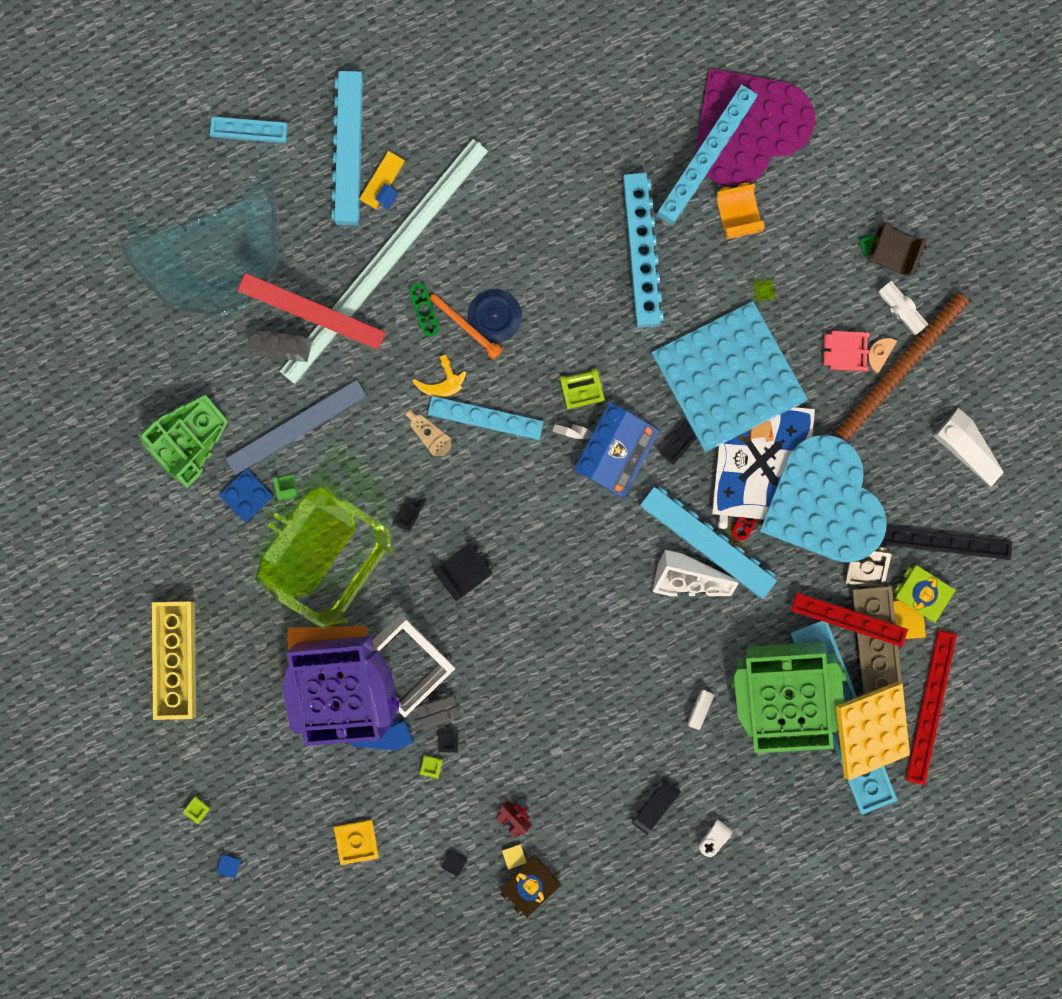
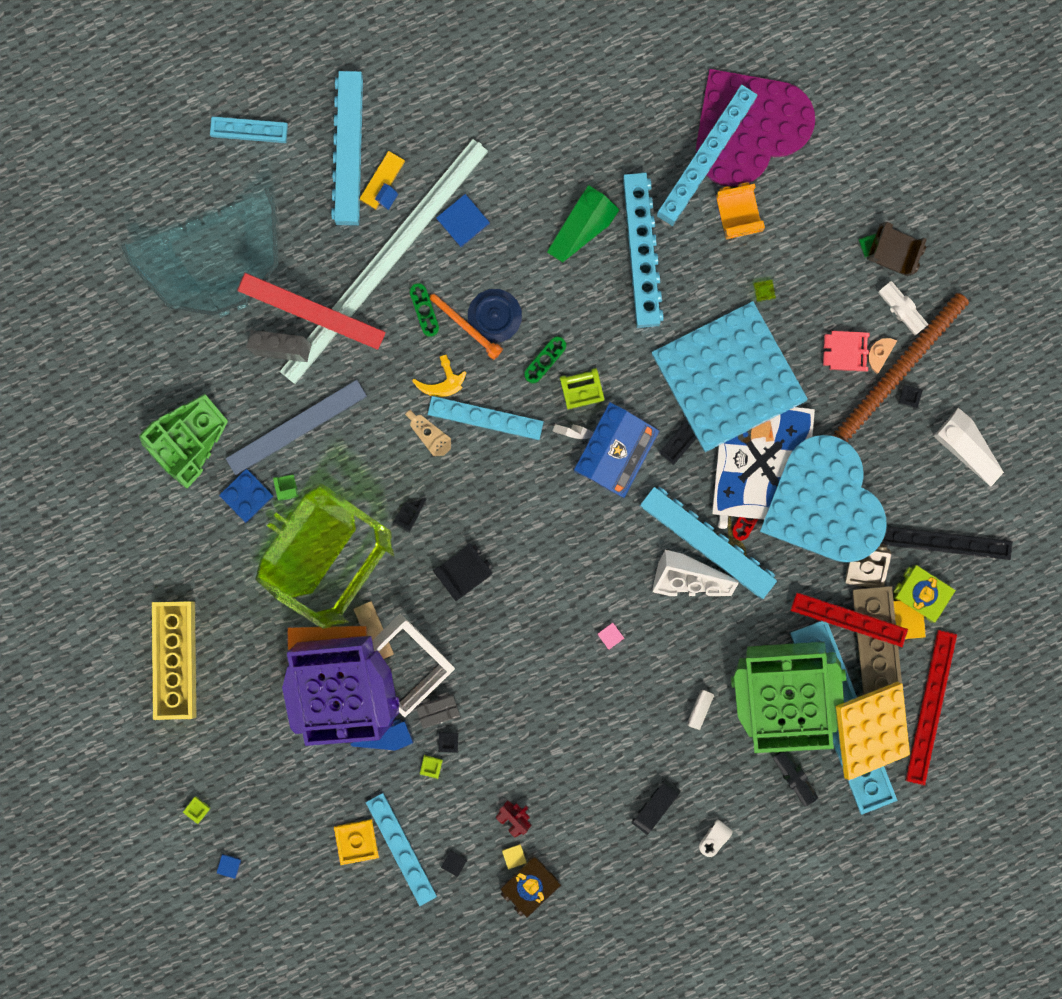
none -> tan plate [354,601,394,659]
none -> medium azure plate [366,793,437,906]
none -> blue tile [436,194,490,248]
none -> green beam [525,337,566,384]
none -> green wedge [547,185,619,263]
none -> bright pink tile [598,623,624,650]
none -> black piece [772,751,819,807]
none -> black plate [898,385,923,409]

